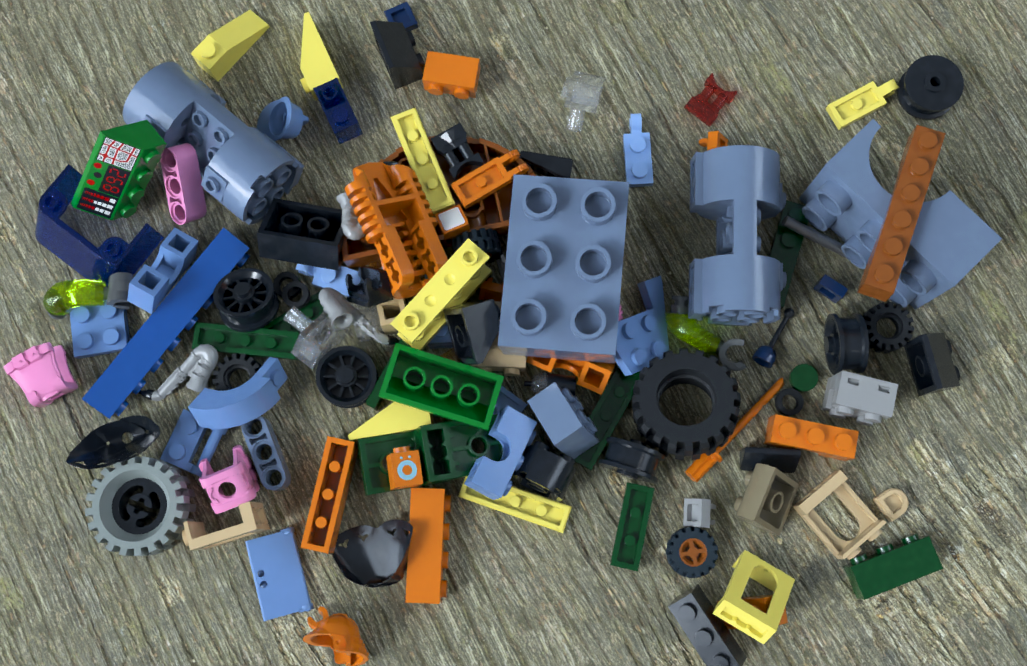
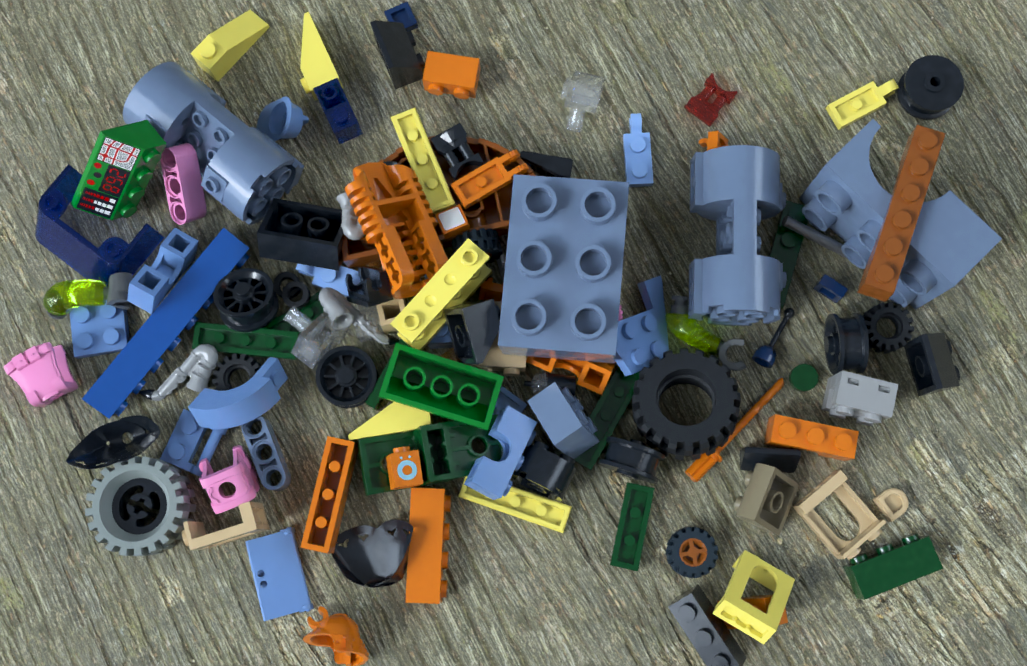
light grey tile [683,498,716,528] -> none
black piece [775,388,804,417] -> none

